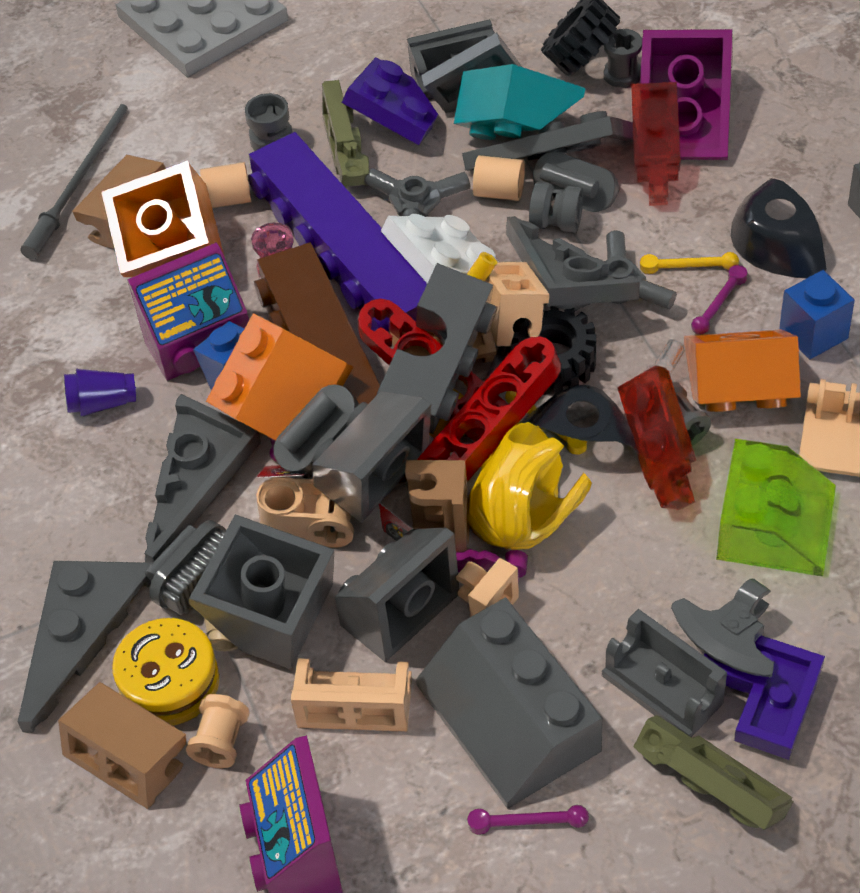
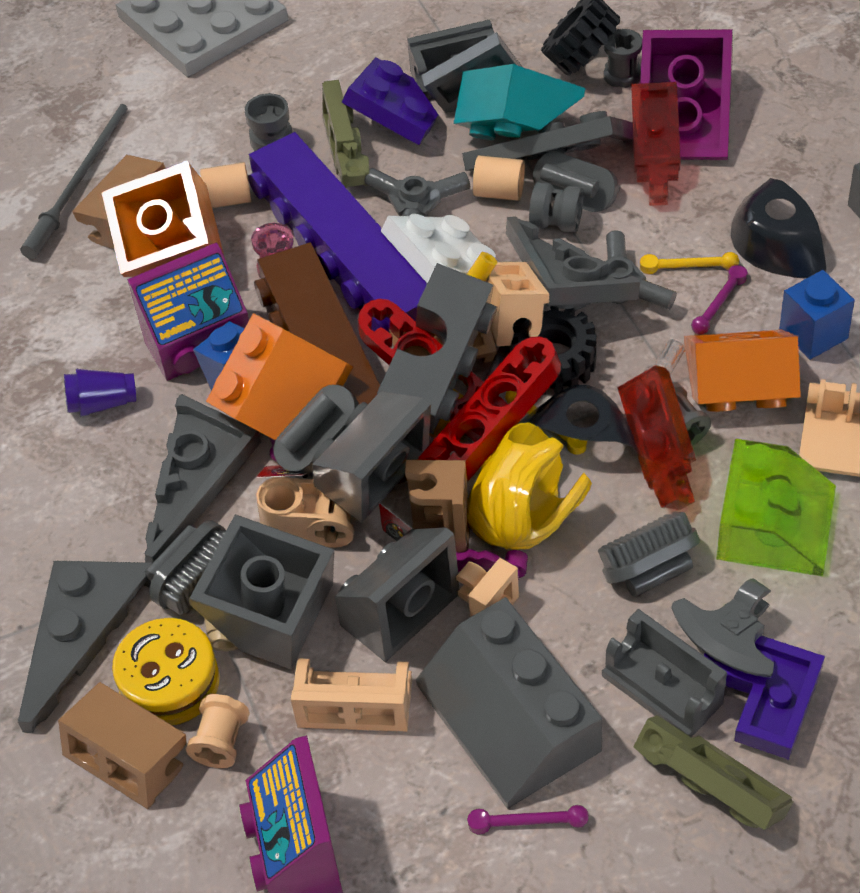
none -> dark grey piece [598,512,701,597]

